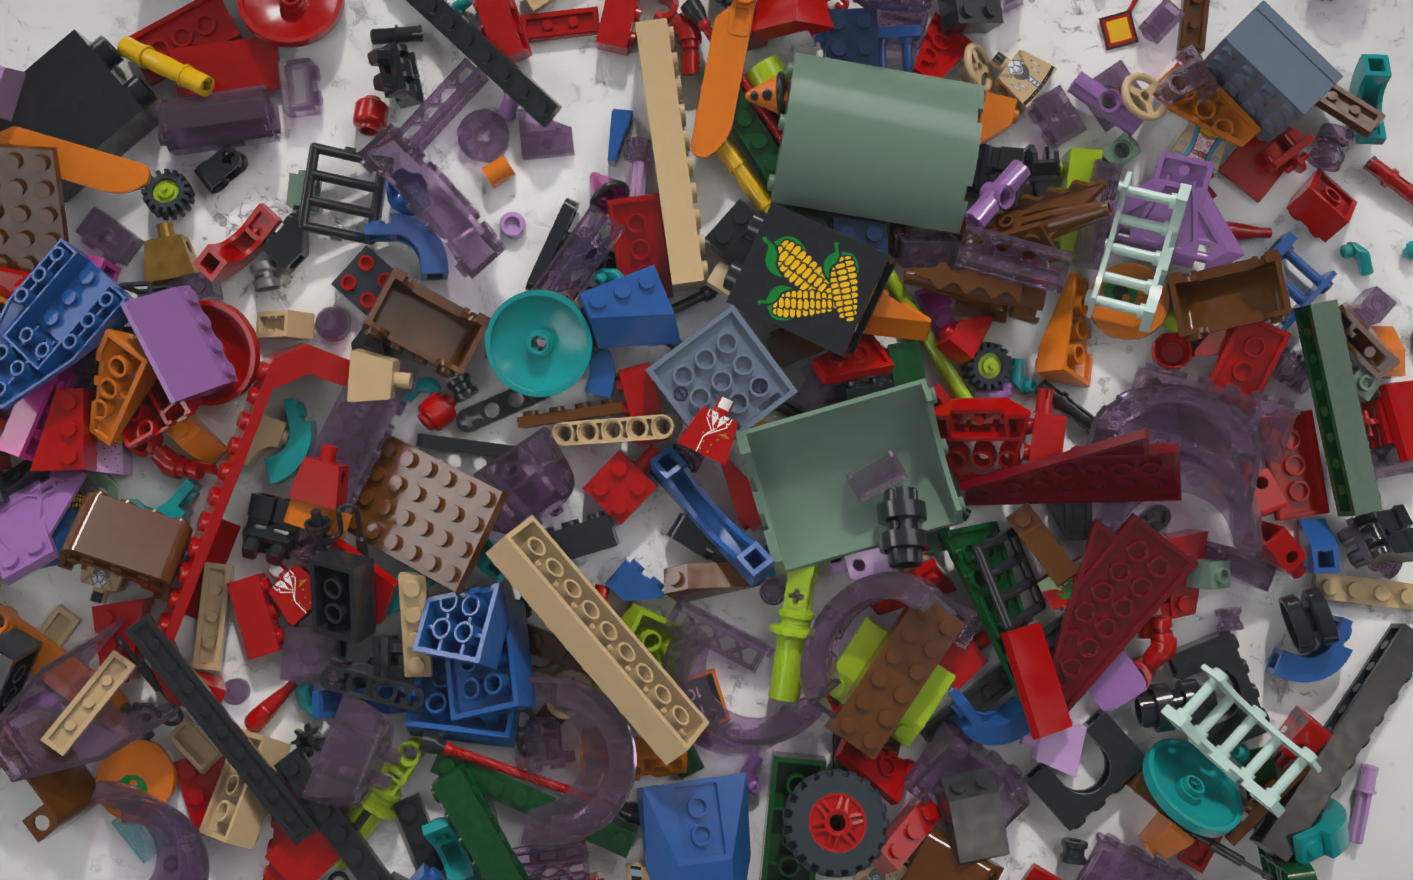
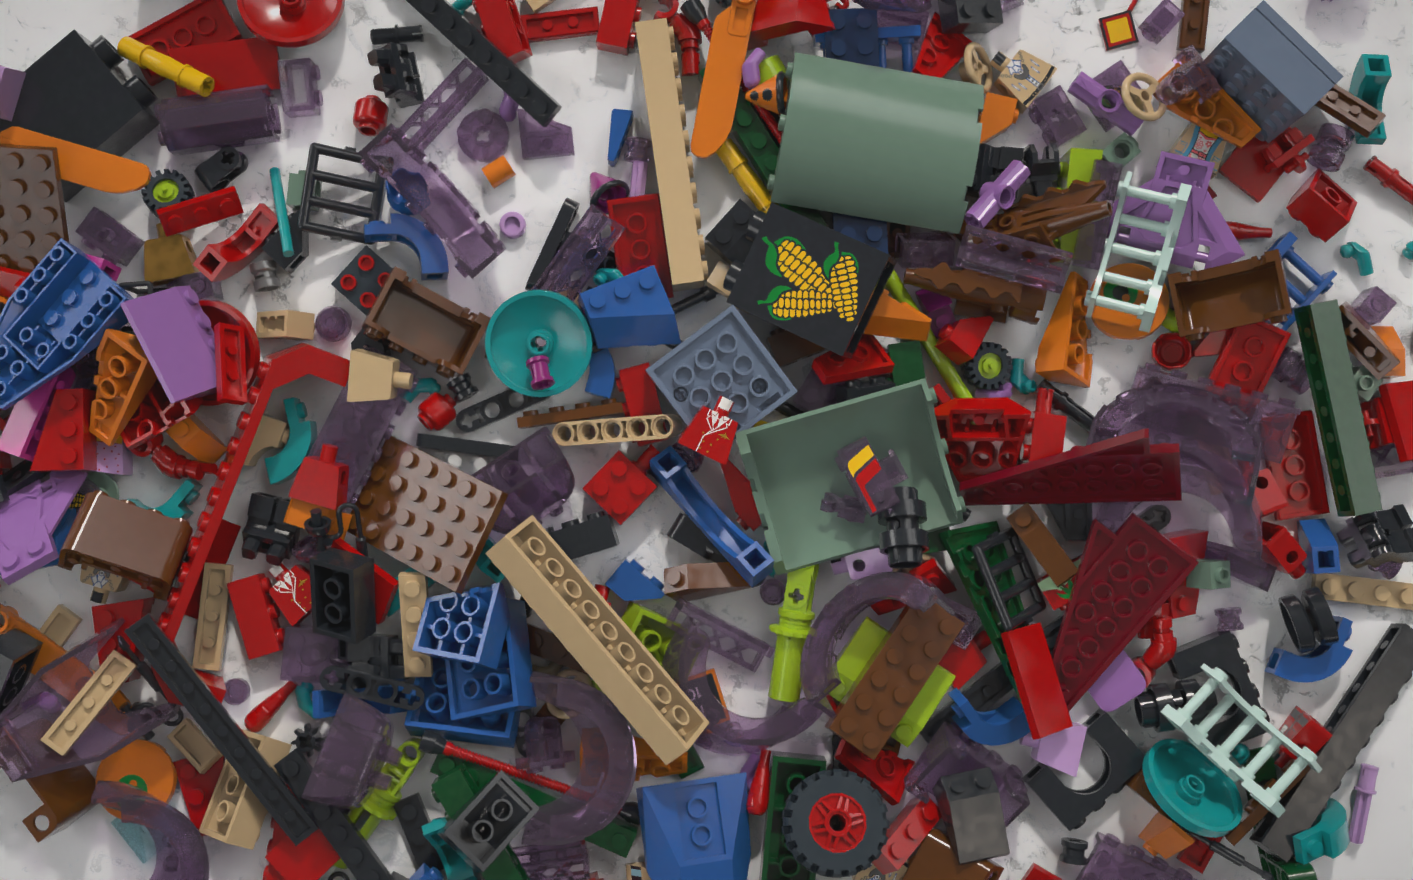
none -> red plate [156,186,244,237]
none -> red plate [214,322,248,405]
none -> teal bar [269,167,294,257]
none -> black slope [437,770,540,872]
none -> magenta bush [526,355,555,390]
none -> medium lavender arm [741,48,766,89]
none -> red piece [746,749,771,816]
none -> clear purple plate [820,492,870,523]
none -> clear purple door [834,436,900,517]

